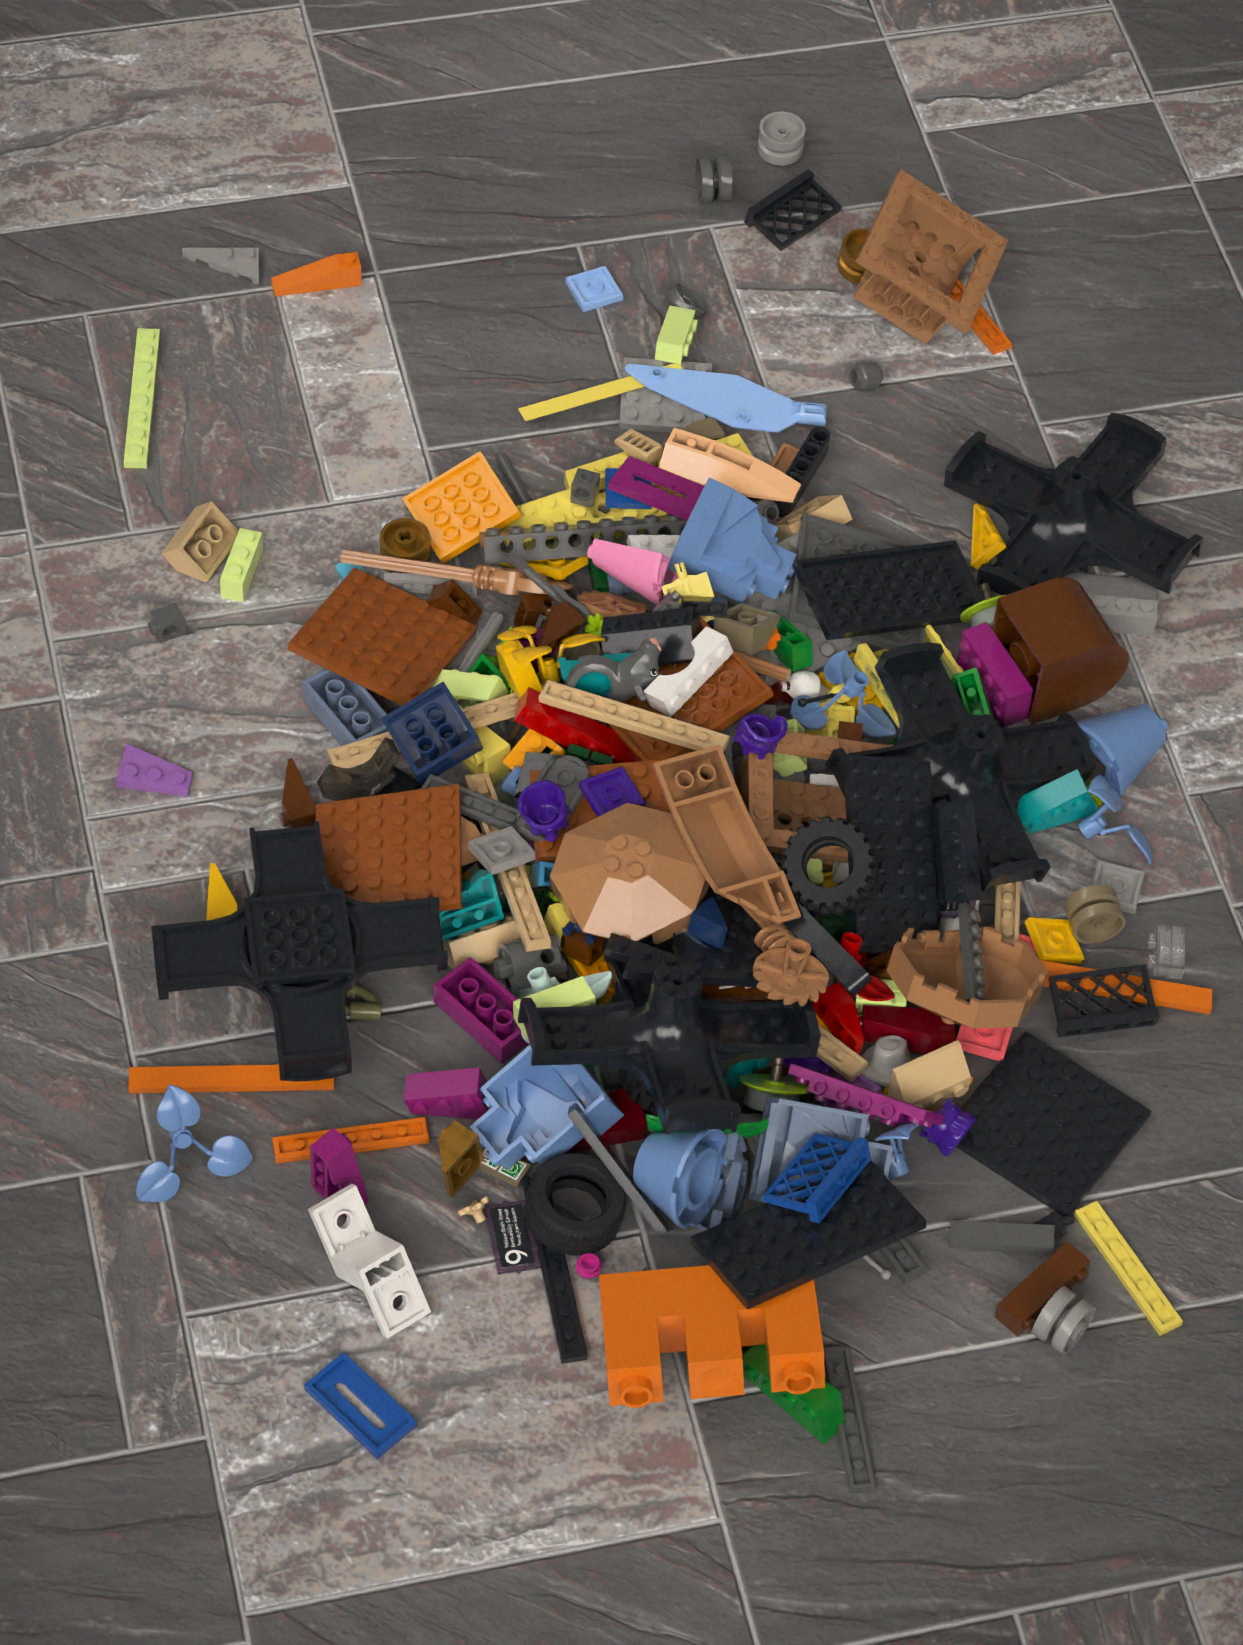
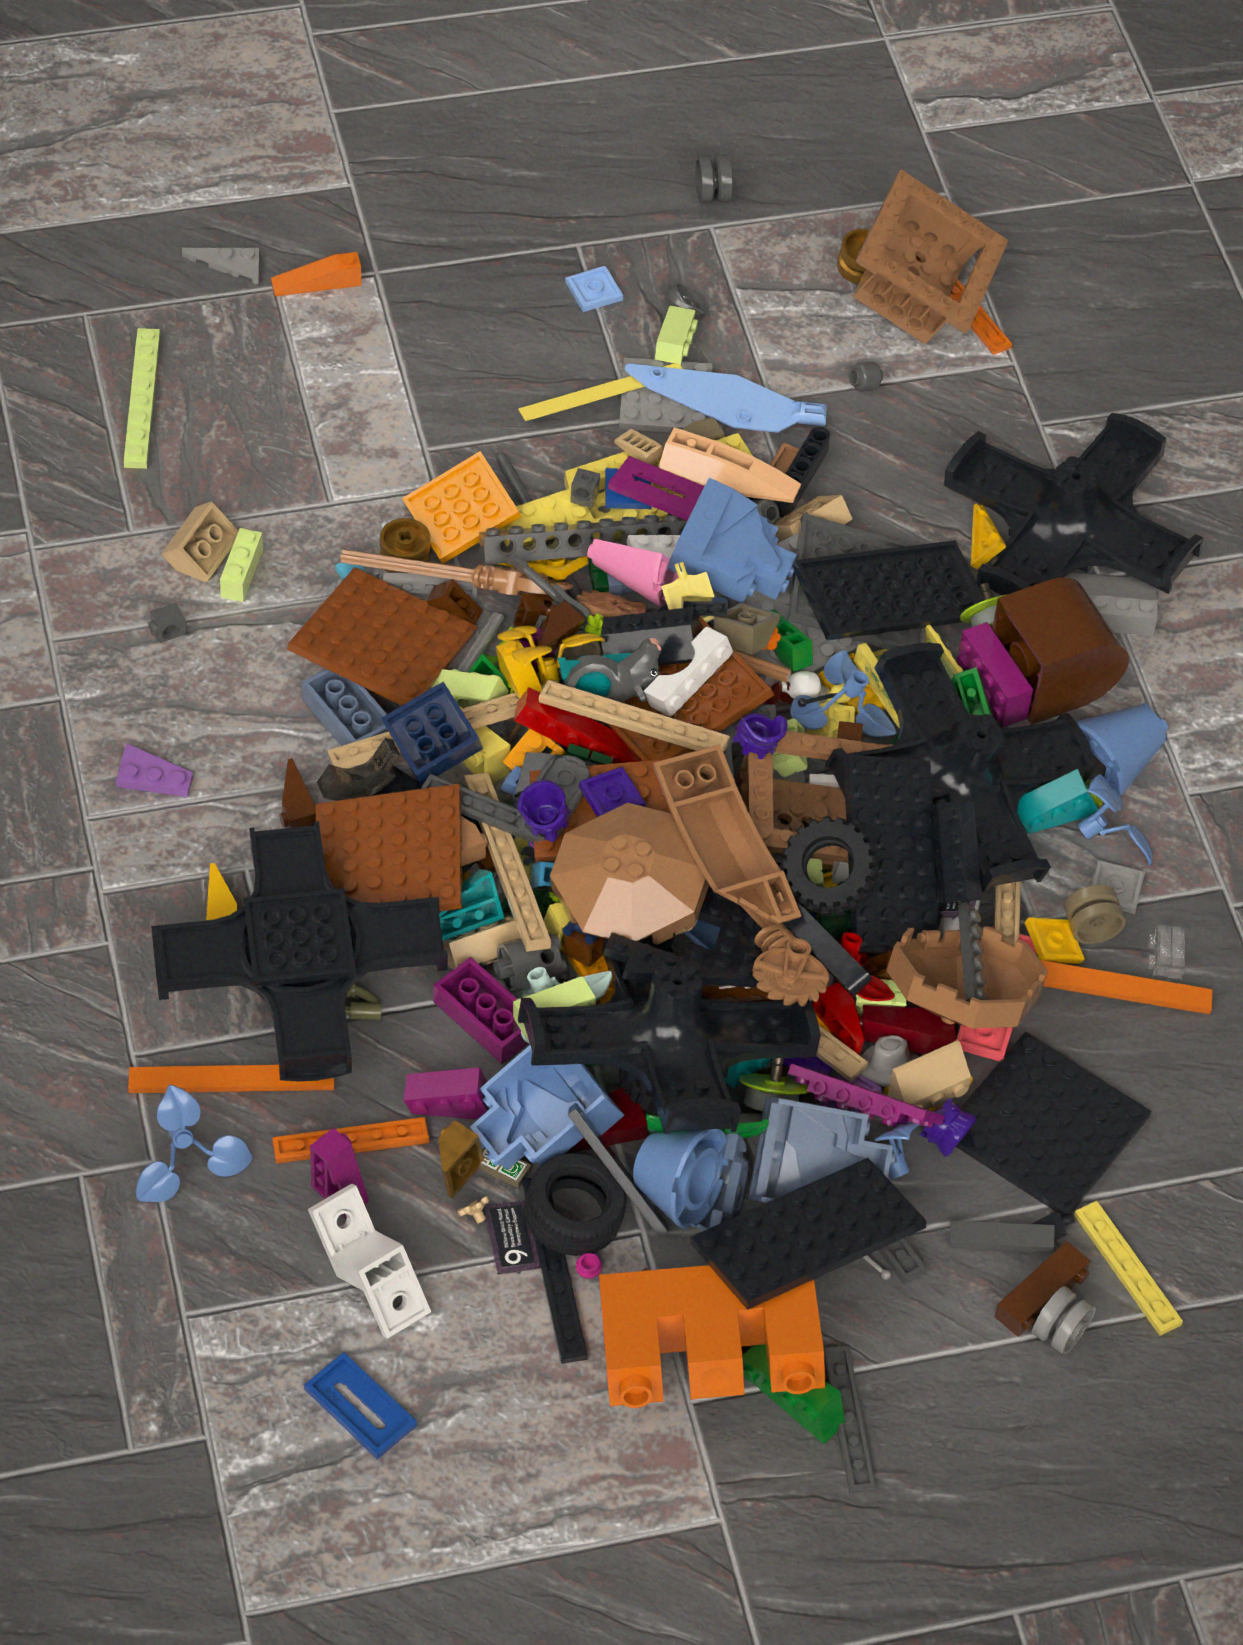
light grey plate [468,826,536,875] -> none
dark grey piece [653,590,682,612] -> none
dark blue slope [687,897,728,948] -> none
black fence [744,169,842,251] -> none
light grey wheel [757,111,806,166] -> none
blue fence [763,1133,871,1223] -> none
black fence [1048,964,1160,1038] -> none

